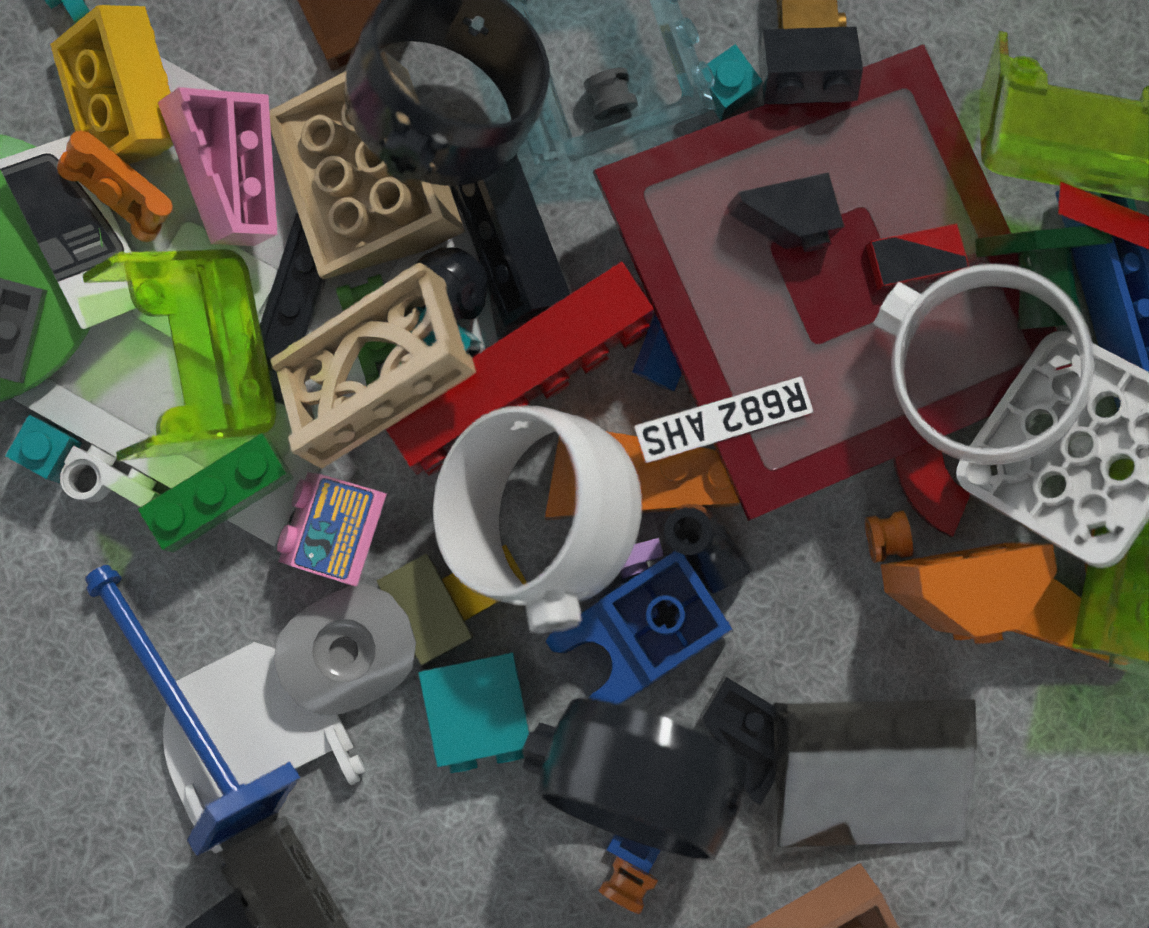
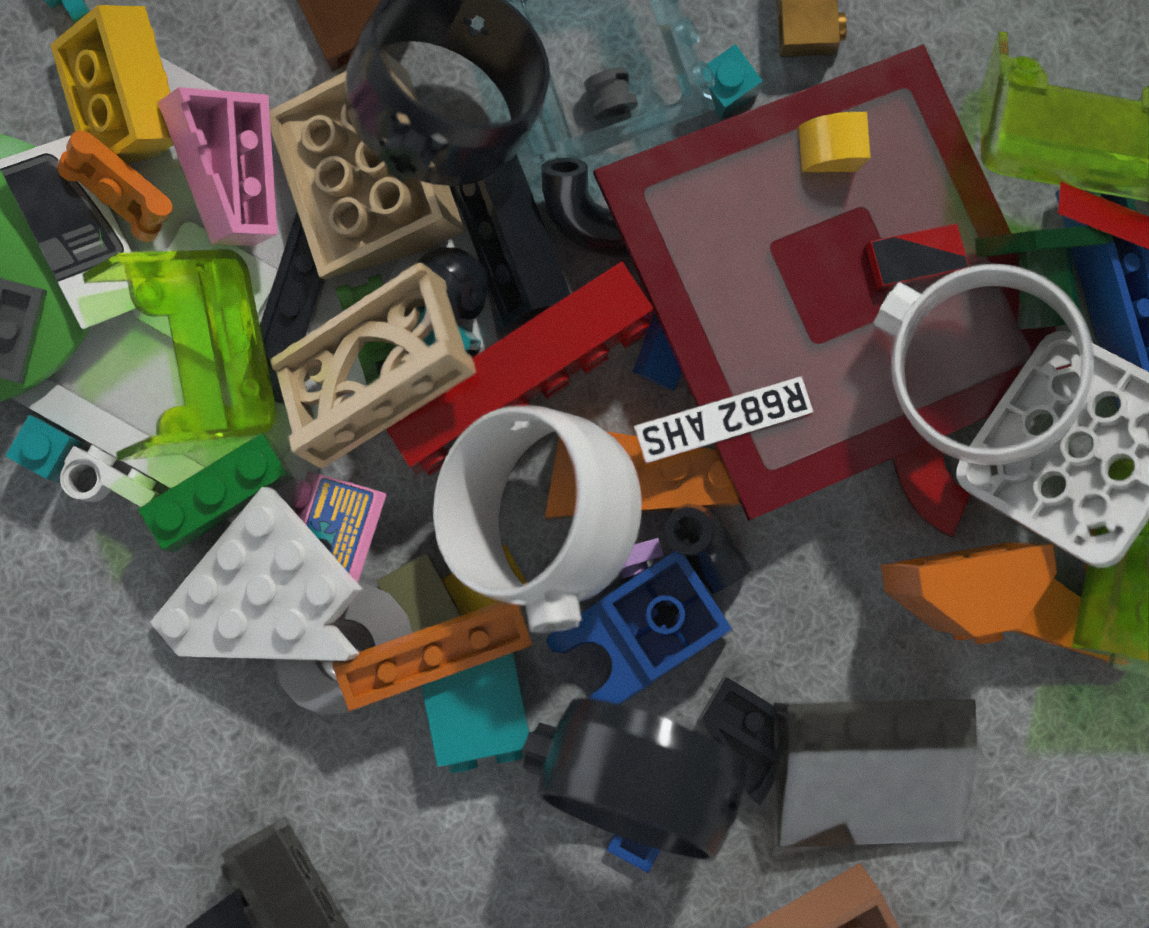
blue tile [85,565,300,856] -> none
white piece [163,642,366,854] -> none
orange wheel [599,856,658,914] -> none
black slope [727,172,844,252] -> none
black brick [759,26,863,104] -> none
orange wheel [865,511,913,563] -> none
none -> white wing [150,487,363,660]
none -> orange plate [332,601,533,711]
none -> black cylinder [541,158,630,257]
none -> yellow brick [799,112,871,172]

